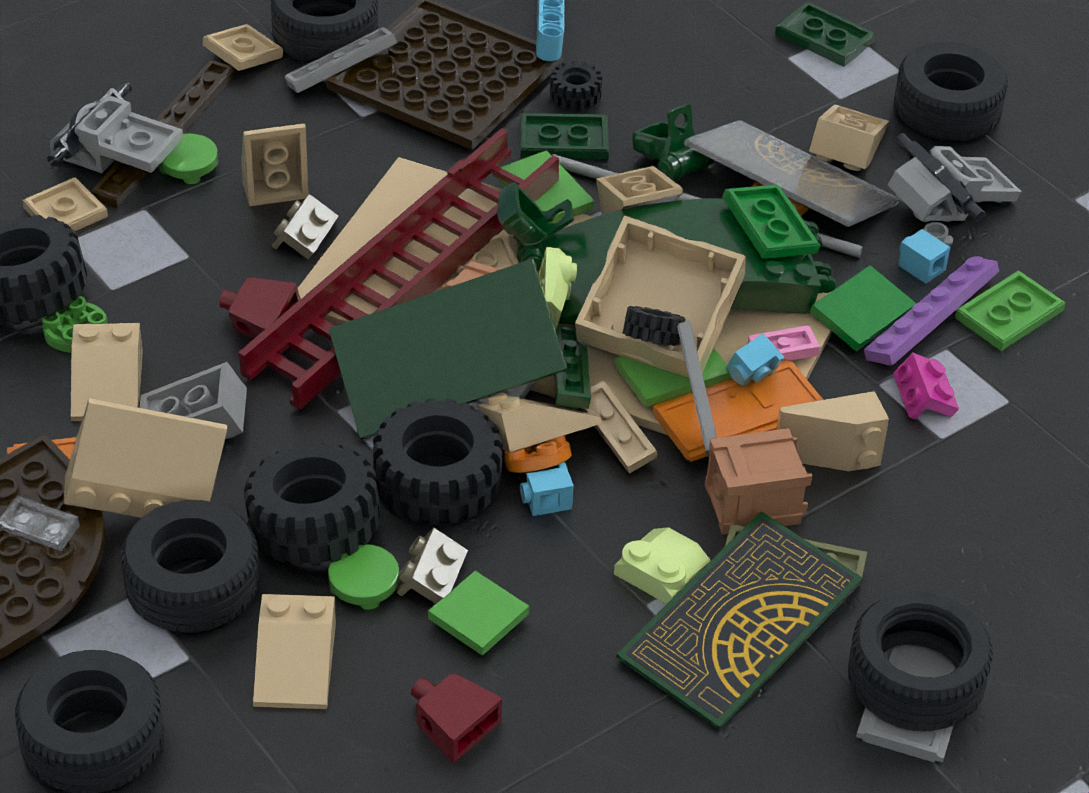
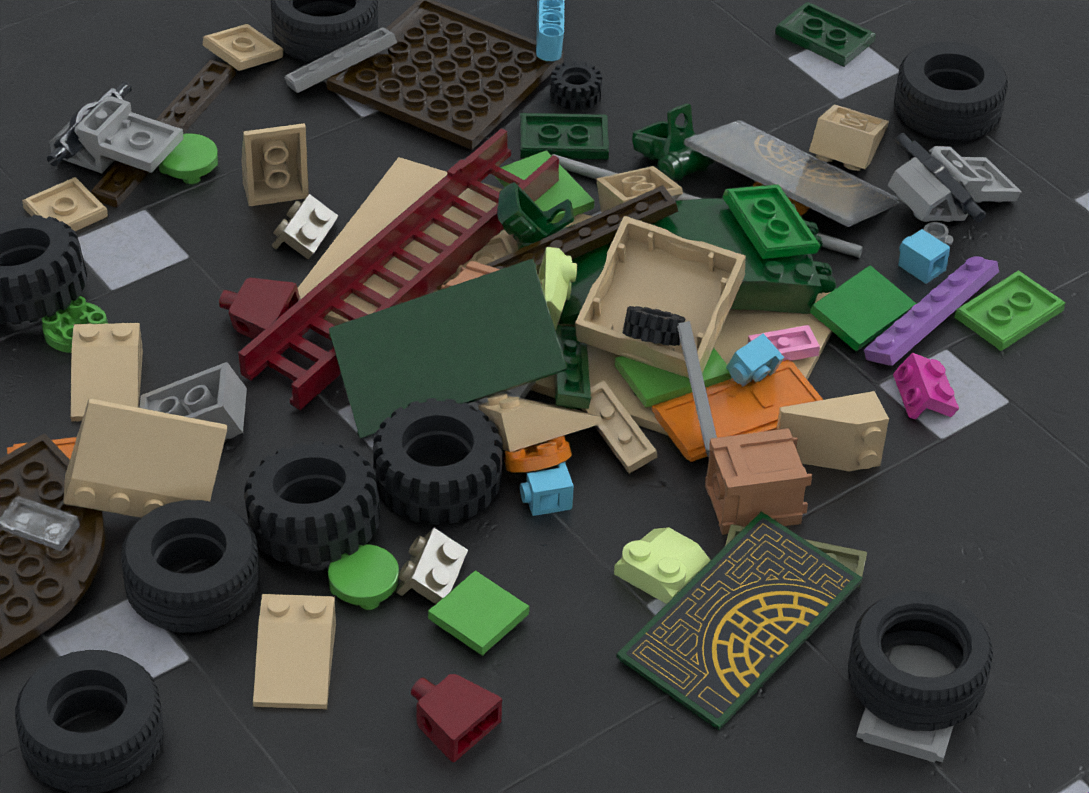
none -> dark brown plate [436,185,678,291]

